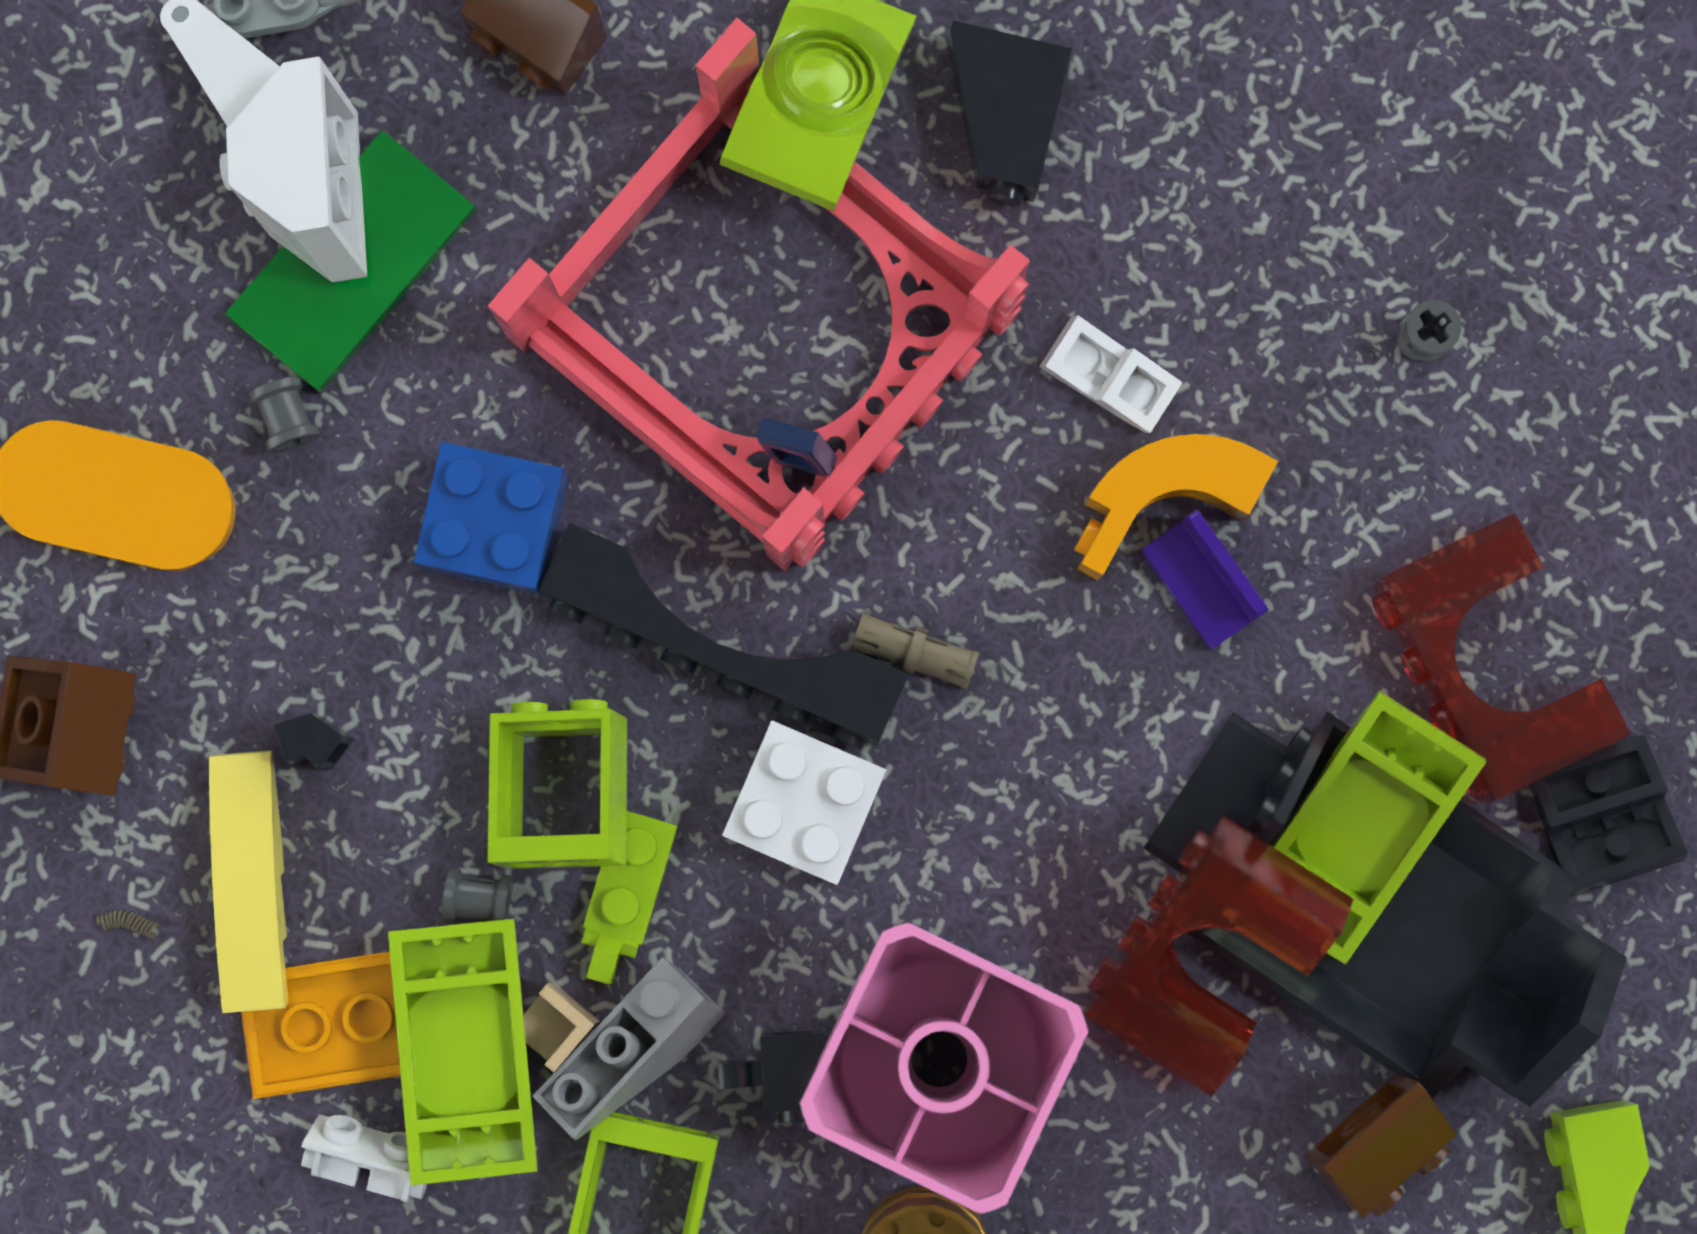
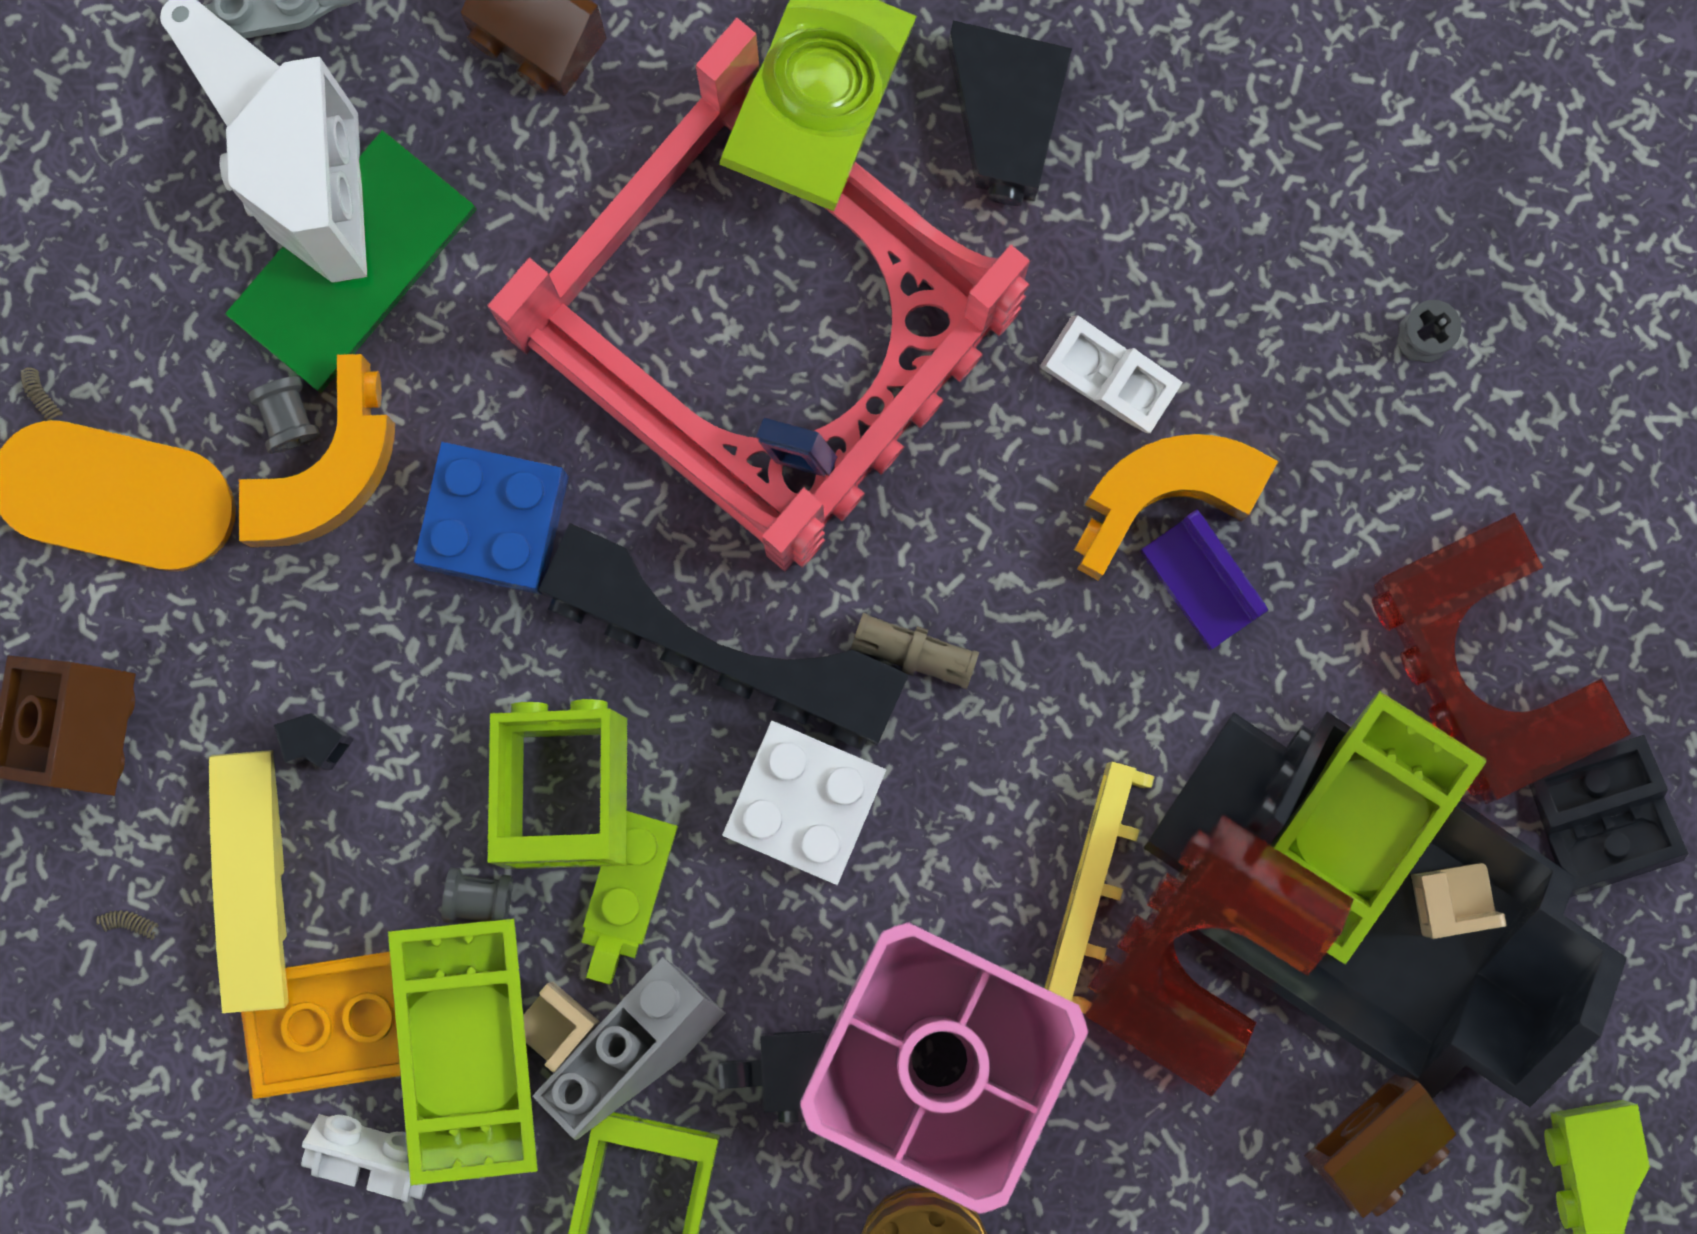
none -> dark tan leg [21,368,63,421]
none -> light orange arch [239,354,395,547]
none -> light yellow hinge [1044,761,1155,1015]
none -> tan panel [1411,863,1506,939]

